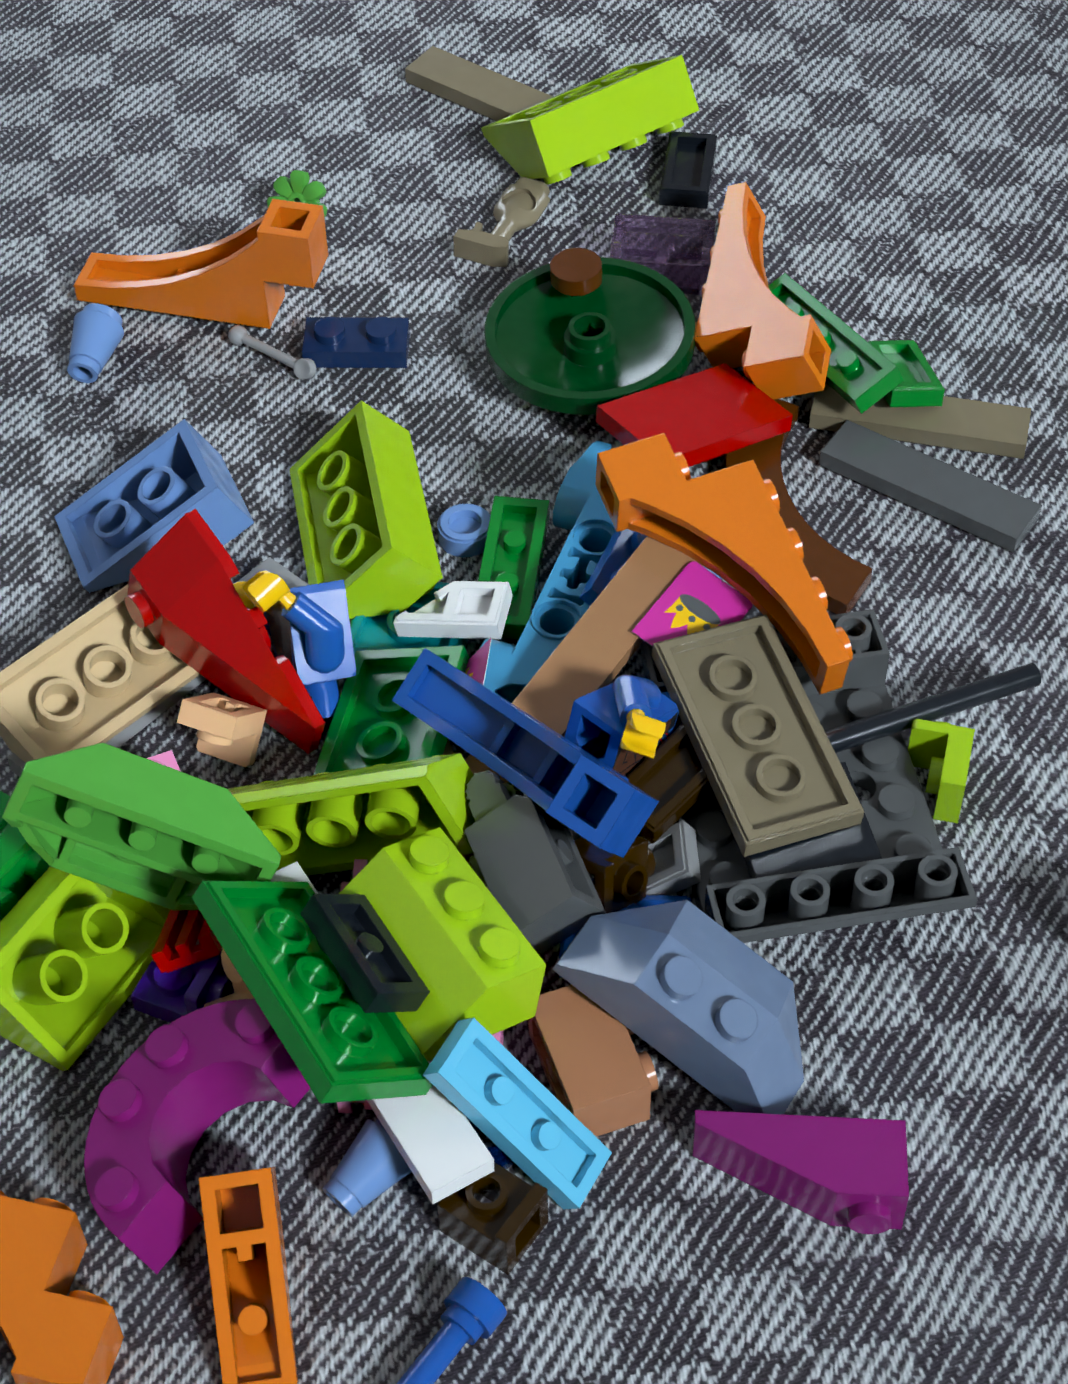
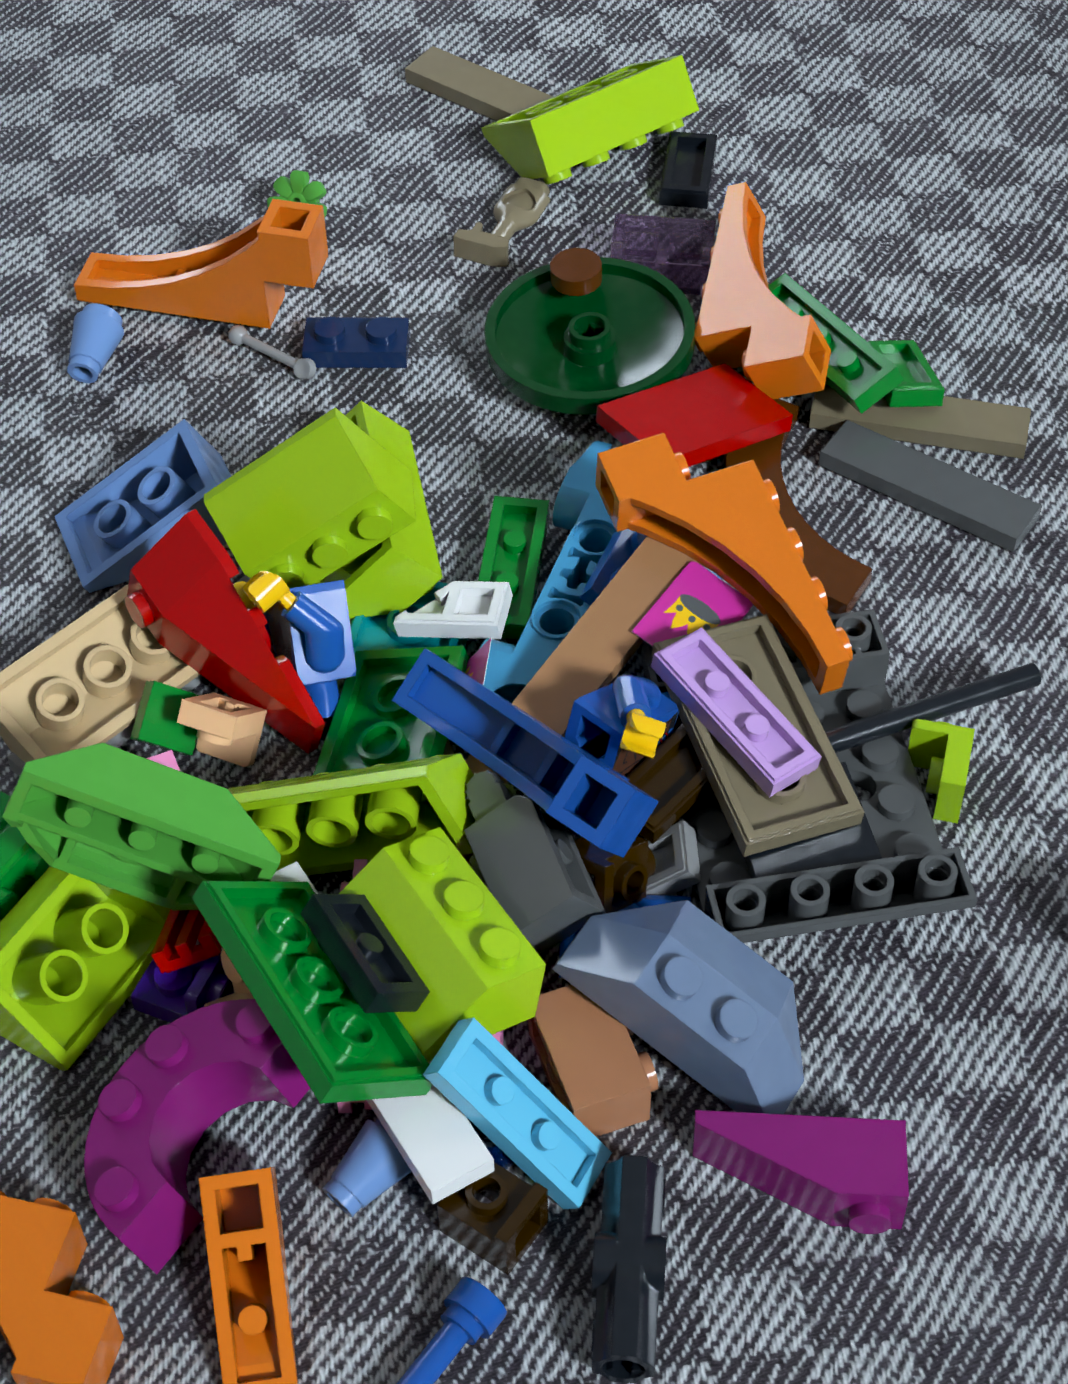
medium blue tile [437,504,491,557] -> none
none -> green tile [130,681,199,756]
none -> lime slope [204,408,416,588]
none -> black piece [591,1155,667,1383]
none -> lavender tile [651,627,822,798]

